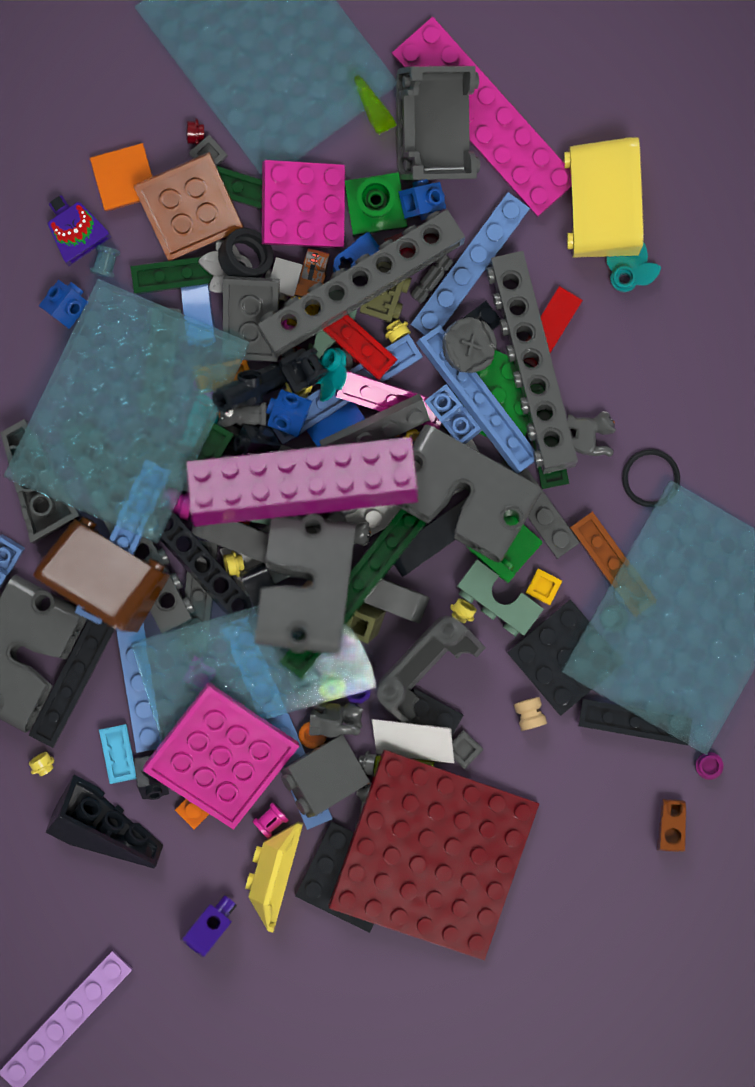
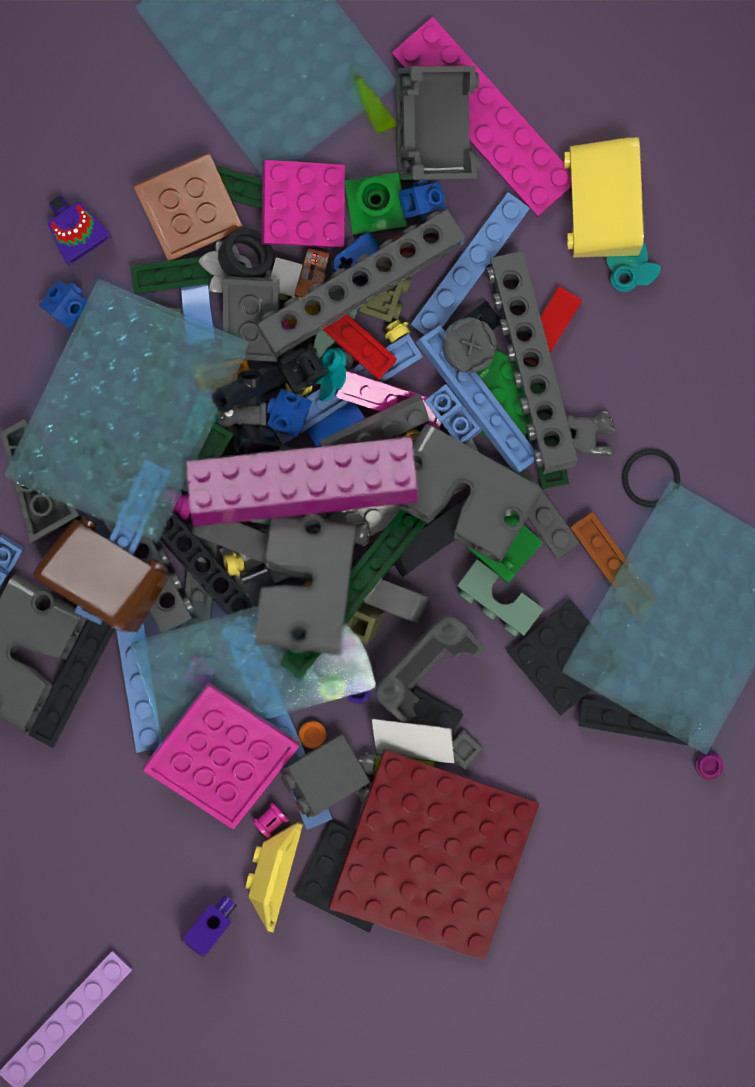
light yellow plate [28,752,55,776] -> none
black wedge [45,775,163,869] -> none
orange tile [90,143,153,212] -> none
clear light blue bush [90,245,121,279] -> none
medium azure plate [99,724,136,784] -> none
black bracket [134,755,169,800] -> none
orange plate [175,799,209,829] -> none
dark red plate [187,119,204,146] -> none
dark grey plate [189,135,228,166] -> none
dark grey animal [309,699,363,737] -> none
dark grey axle [411,255,453,303] -> none
light yellow plate [450,599,477,623] -> none
tan wheel [513,697,547,731] -> none
yellow tile [525,569,562,606] -> none
dark orange leg [657,799,686,852] -> none

